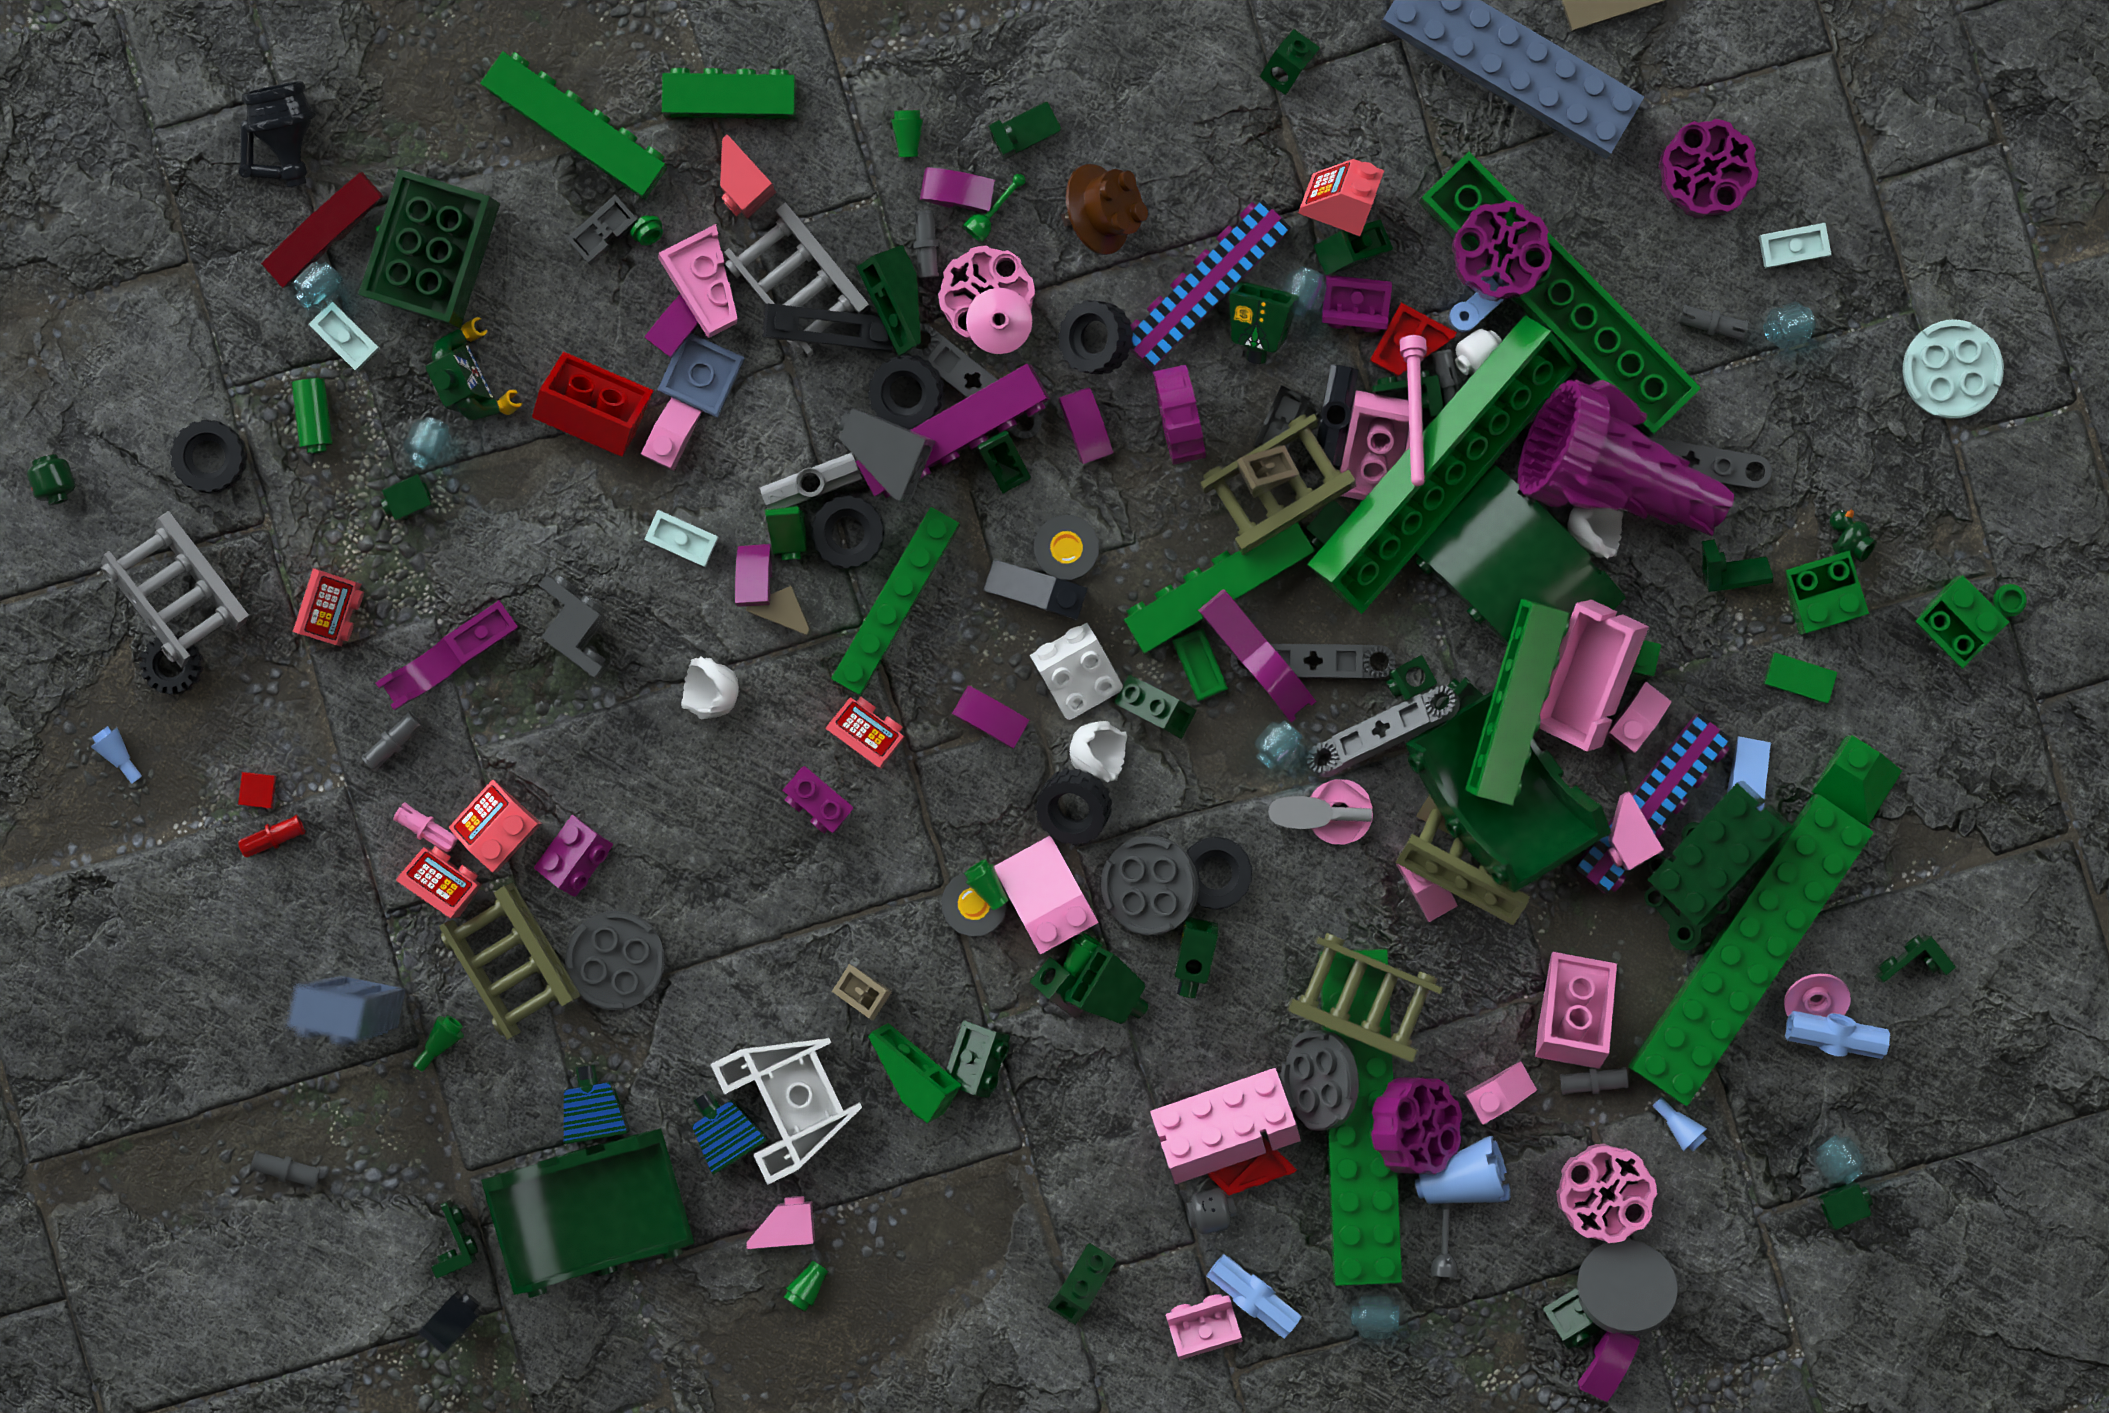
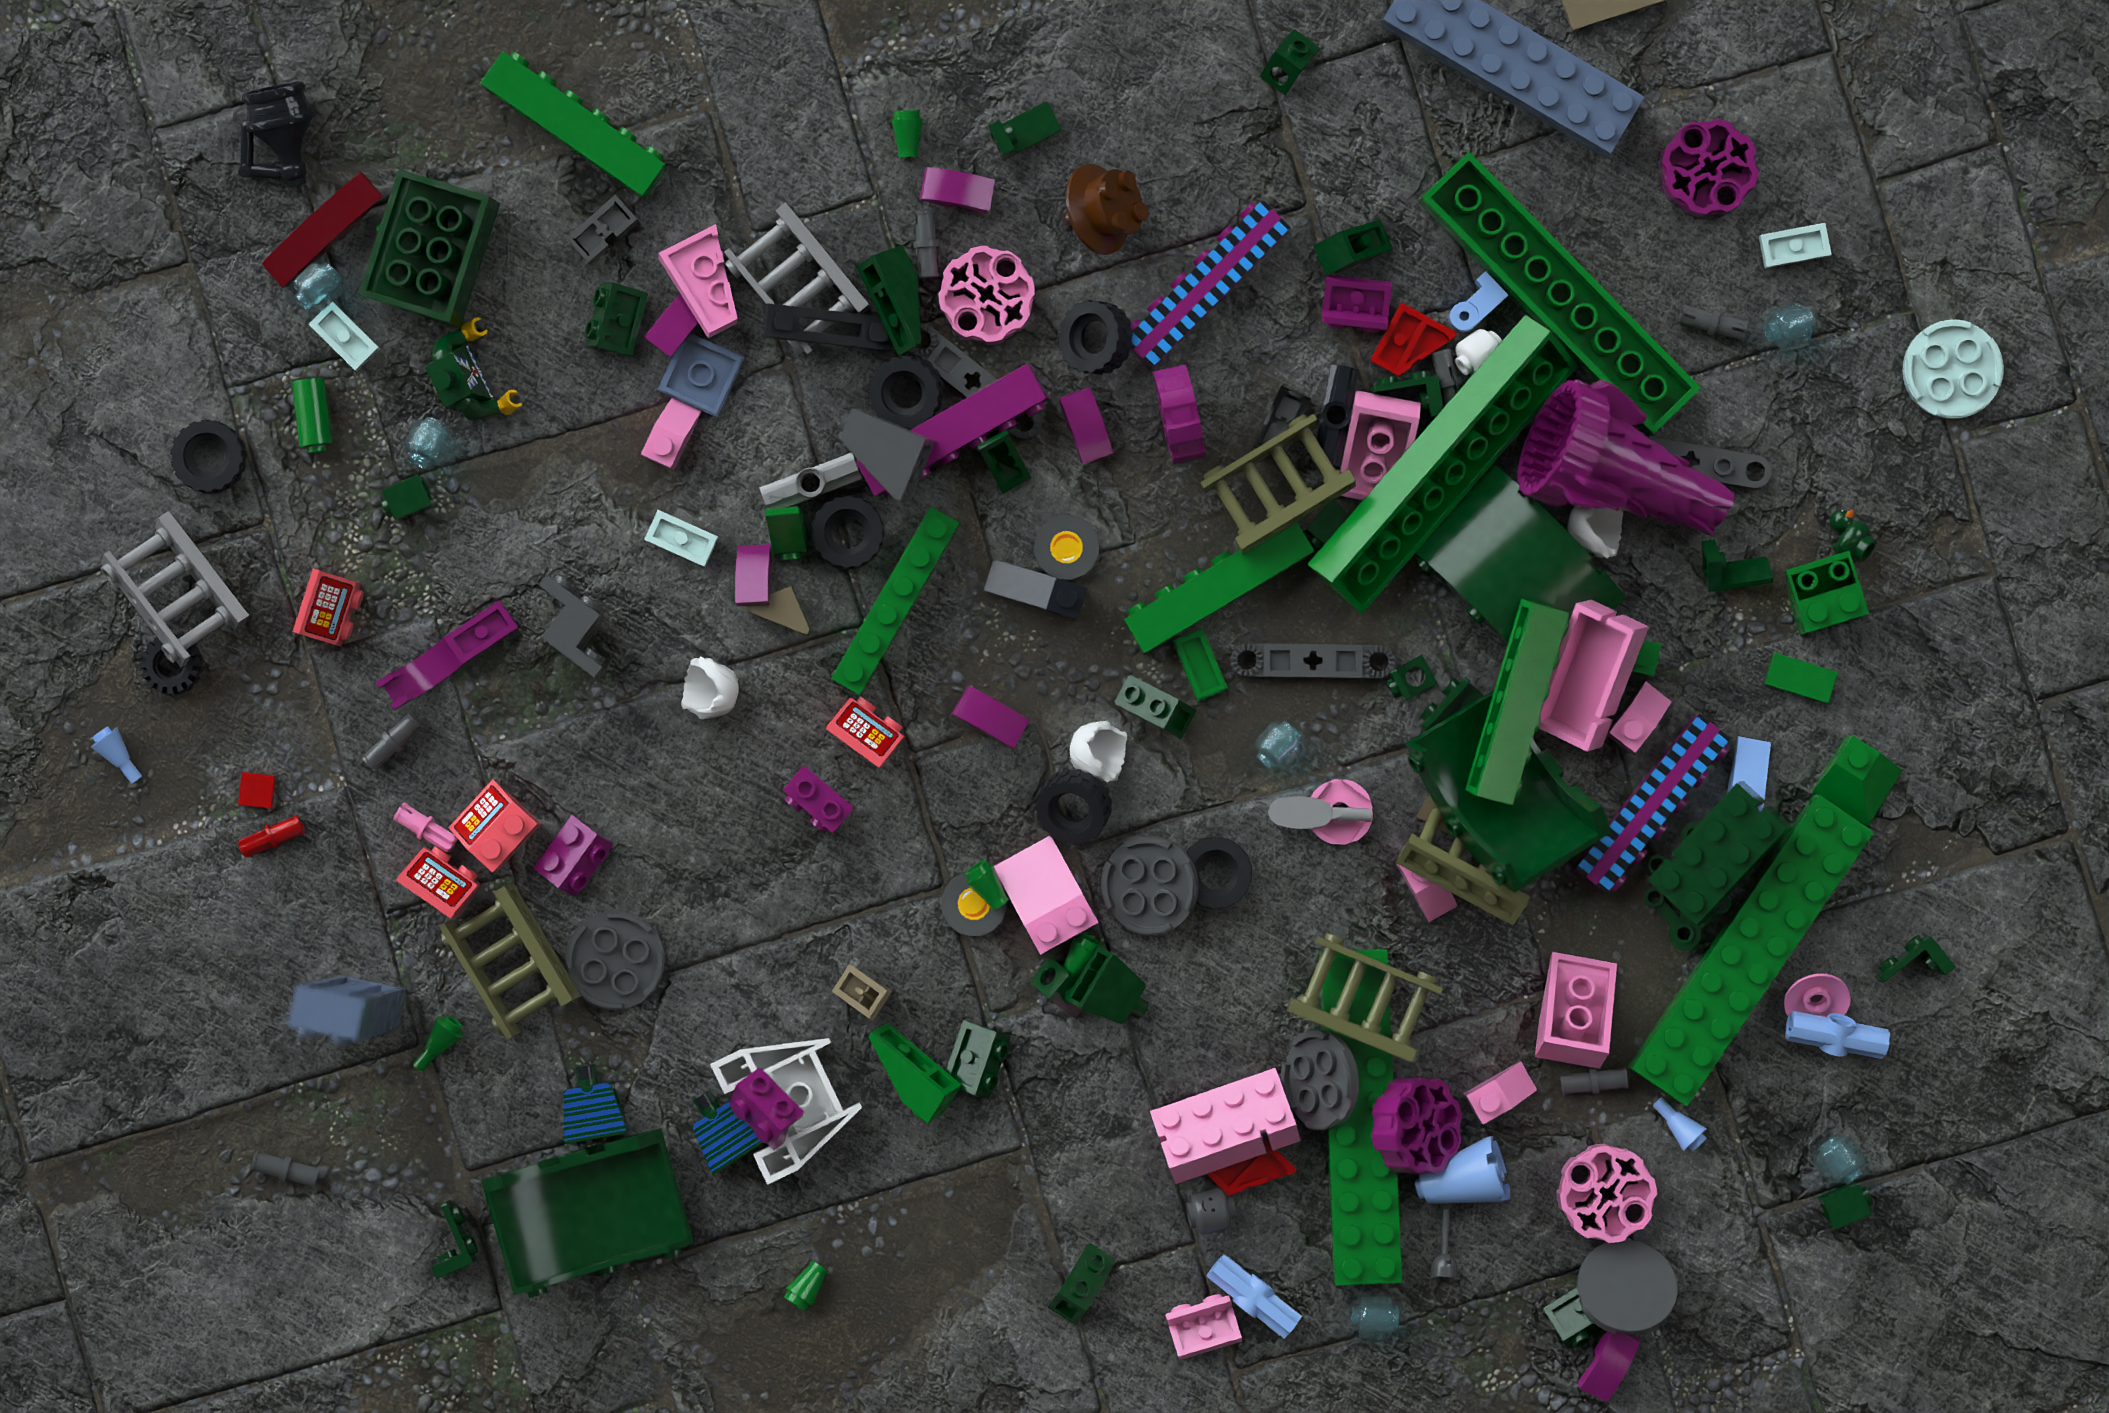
dark green head [27,454,76,506] -> none
black slope [418,1291,483,1354] -> none
red slope [532,351,654,457] -> none
green plate [631,215,663,246] -> none
green brick [662,68,796,119] -> none
coral slope [720,135,776,219] -> none
bright pink slope [746,1196,815,1249] -> none
green hinge [962,174,1026,243] -> none
bright pink dish [966,288,1032,354] -> none
white bracket [1030,623,1123,720] -> none
dark green torso [1174,917,1218,998] -> none
magenta piece [1198,589,1316,723] -> none
dark green torso [1229,281,1300,364] -> none
dark tan slope [1237,445,1299,498] -> none
clear light blue head [1282,266,1327,318] -> none
coral slope [1298,159,1384,236] -> none
piece [1307,685,1460,777] -> none
bright pink piece [1400,335,1427,486] -> none
magenta connector [1452,201,1552,302] -> none
bright pink slope [1608,792,1663,870] -> none
green slope [1915,575,2009,669] -> none
green plate [1993,584,2027,617] -> none
none -> dark green bracket [585,282,648,357]
none -> magenta bracket [729,1068,804,1150]

